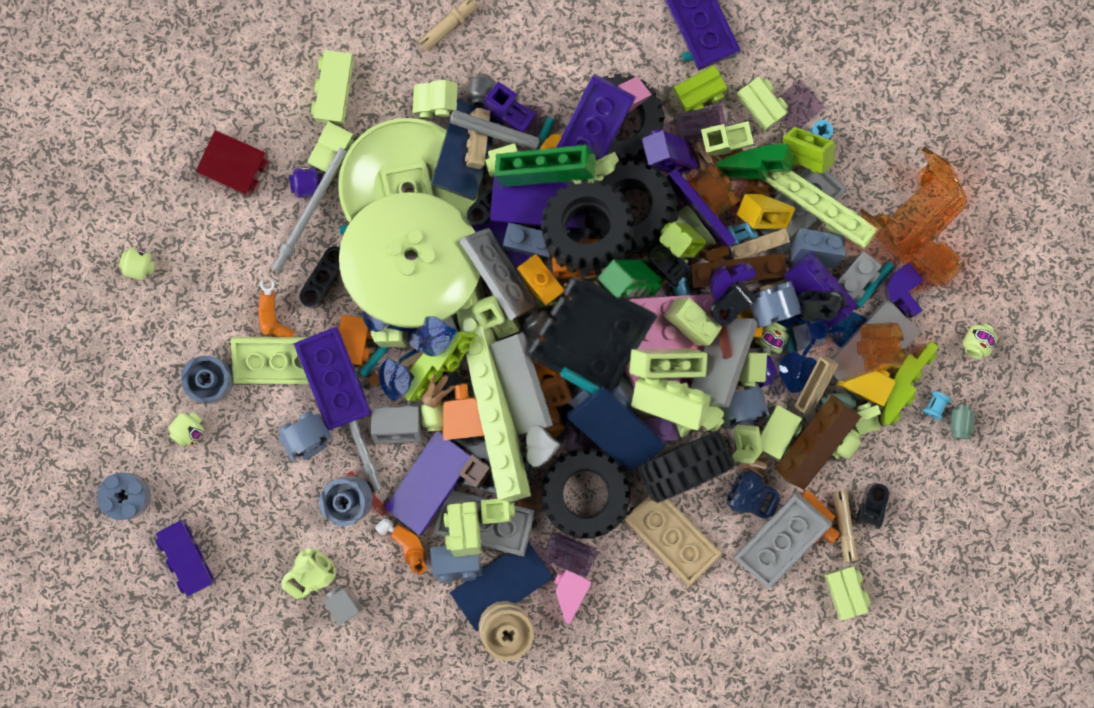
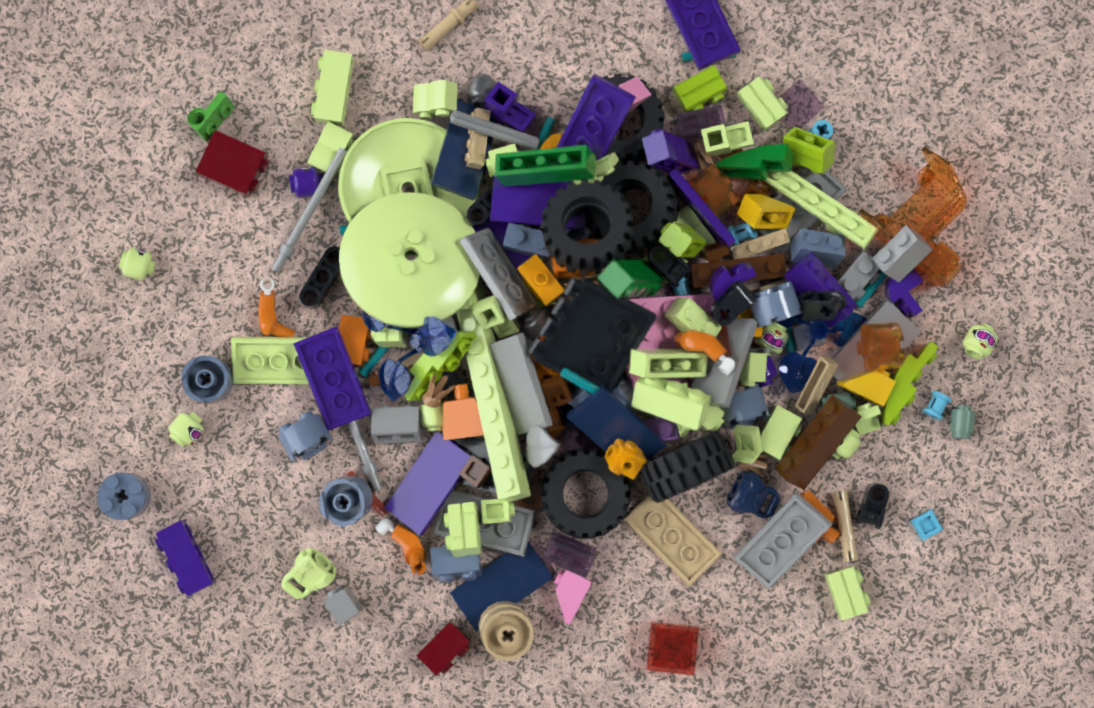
none -> bright green plate [187,91,235,142]
none -> dark red brick [416,620,471,676]
none -> light orange brick [605,438,647,479]
none -> clear red brick [645,620,699,676]
none -> orange arm [674,329,735,375]
none -> light grey brick [873,225,933,282]
none -> medium azure tile [910,509,943,541]

